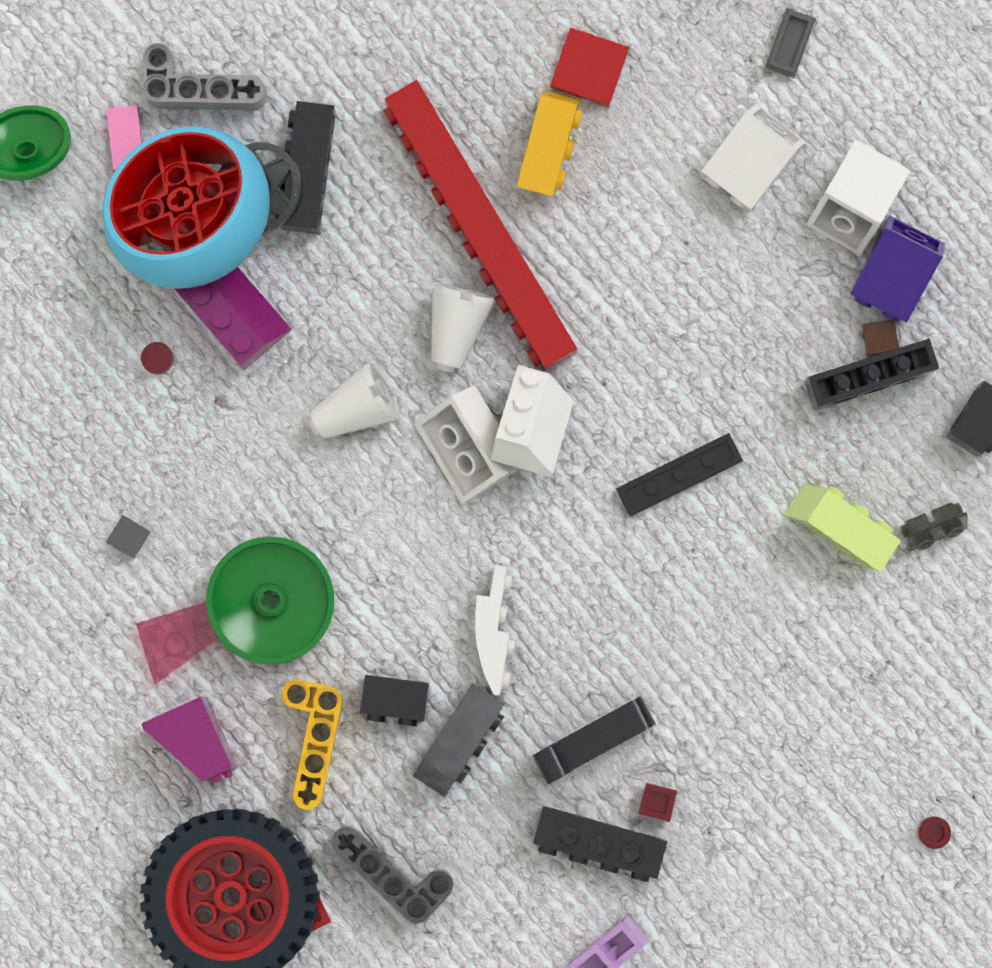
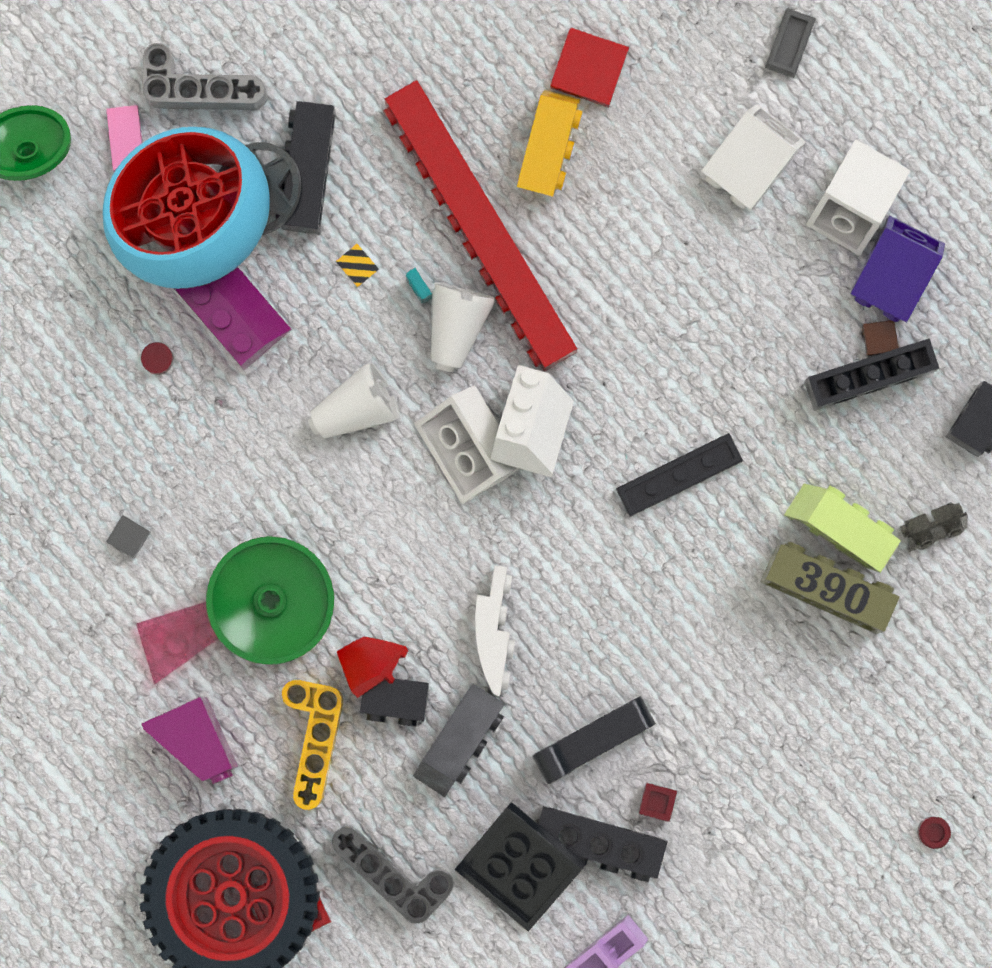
none -> sticker [336,244,379,287]
none -> red slope [336,636,409,698]
none -> teal tile [405,268,432,304]
none -> black plate [454,802,586,932]
none -> olive brick [760,541,900,634]

